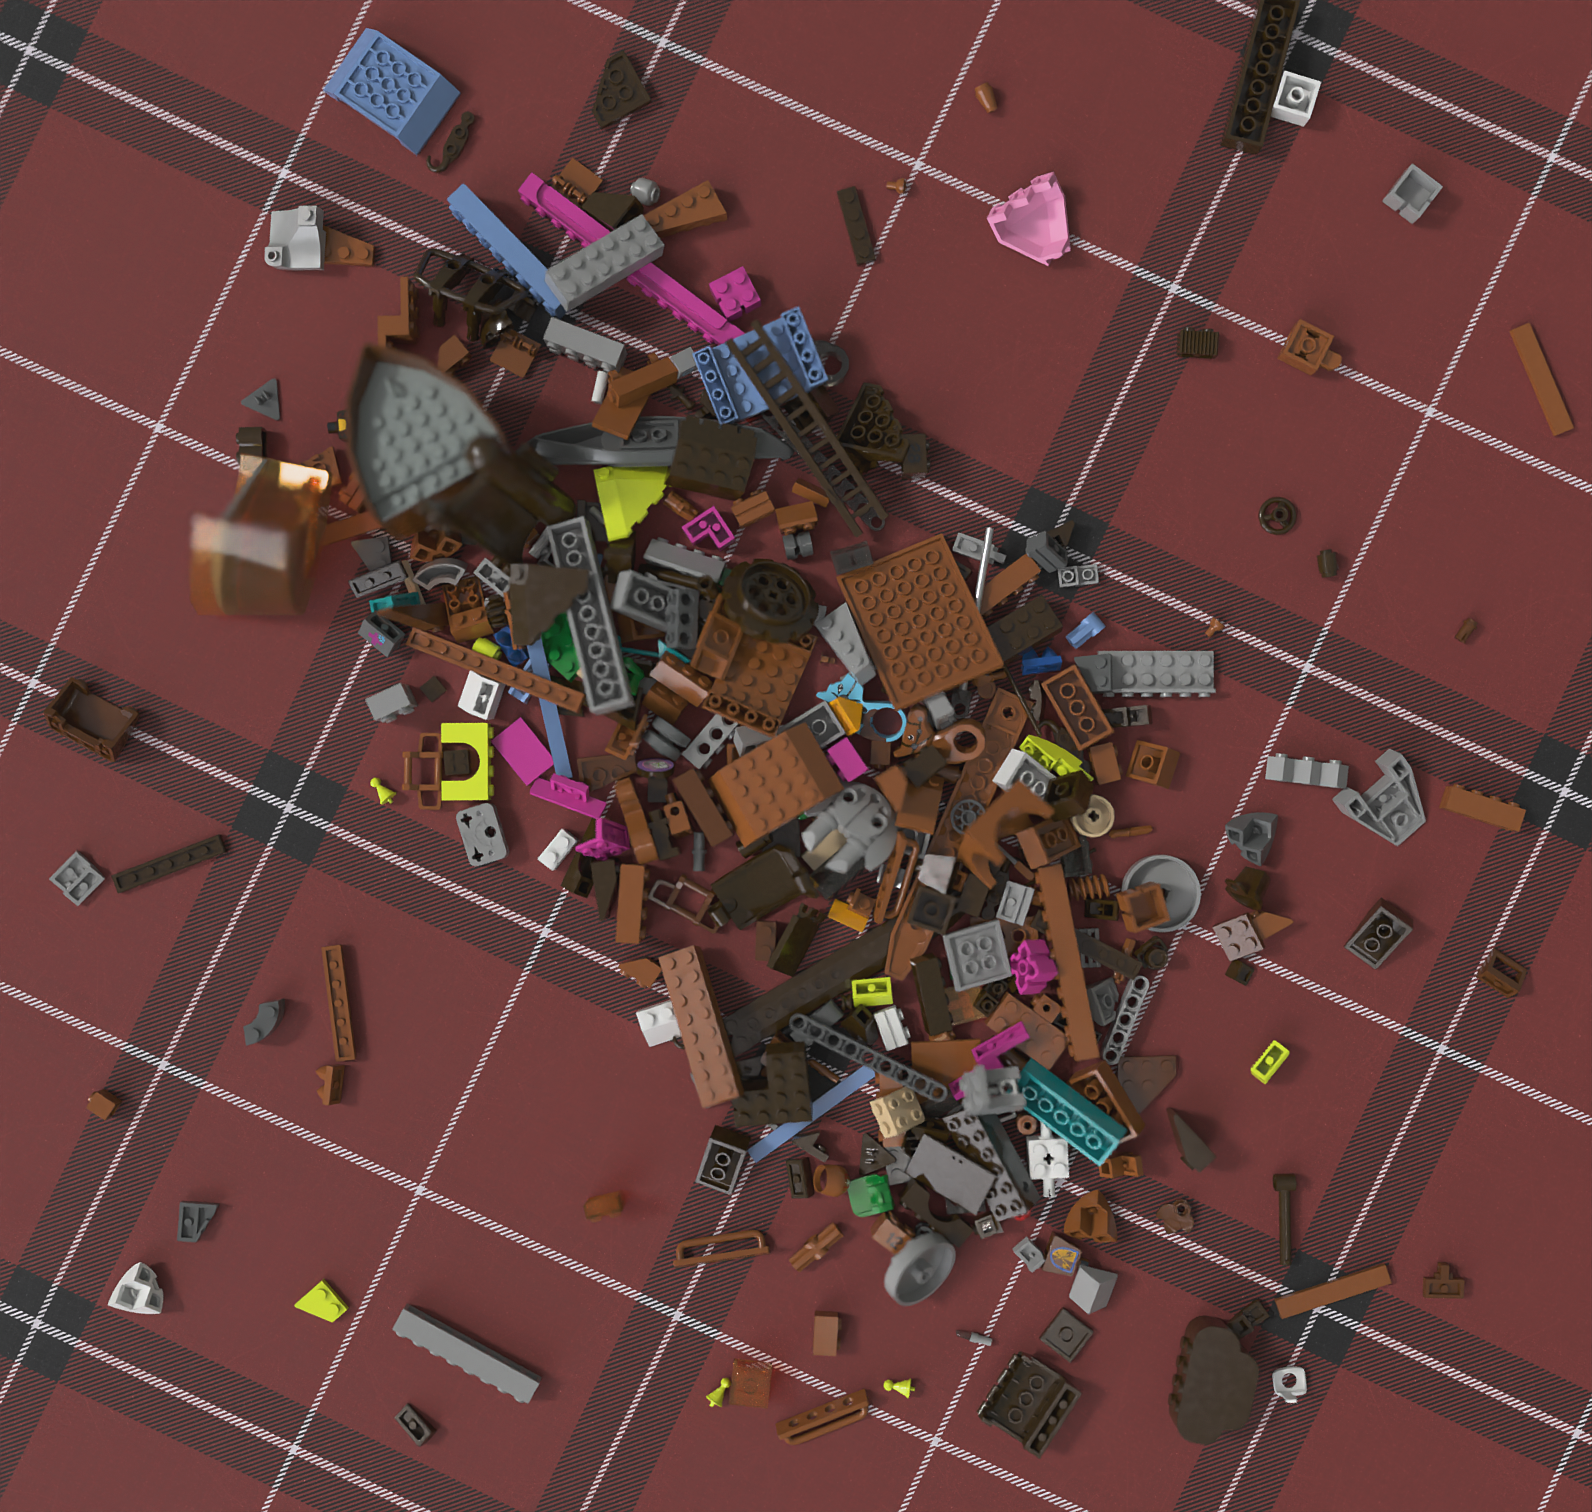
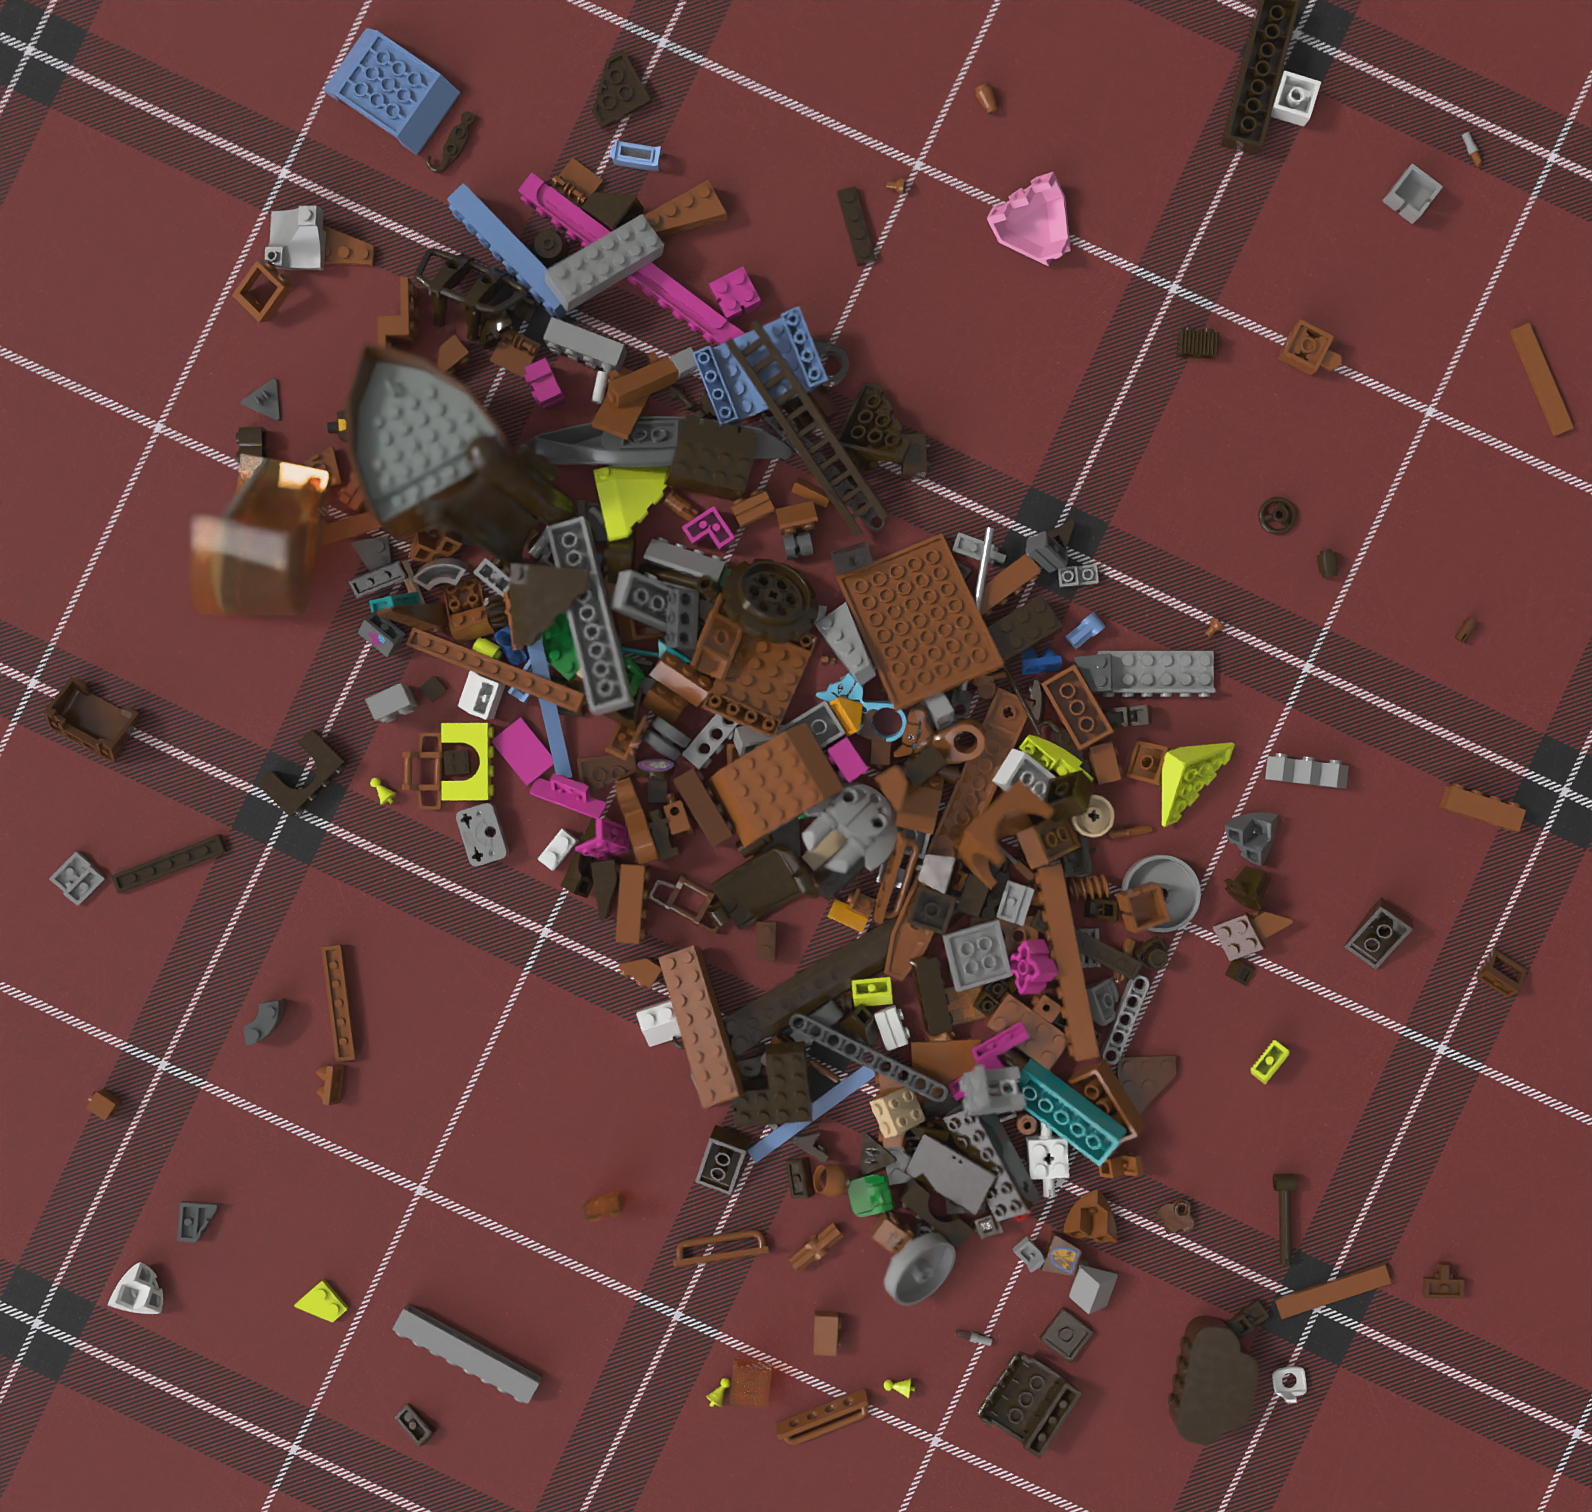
light grey head [630,177,660,206] -> none
dark grey pin [692,832,707,871] -> none
dark brown tile [767,903,827,977] -> none
dark grey wheel [950,799,985,835] -> none
dark brown slope [1166,1107,1217,1173] -> none
light grey wedge [1332,749,1426,846] -> none
none -> dark orange window [232,260,294,322]
none -> dark brown arch [257,729,348,817]
none -> dark pink brick [523,358,566,410]
none -> dark brown cone [531,230,569,268]
none -> light blue window [610,140,662,172]
none -> neon yellow slope [1162,742,1235,827]
none -> light grey piece [1462,132,1482,168]

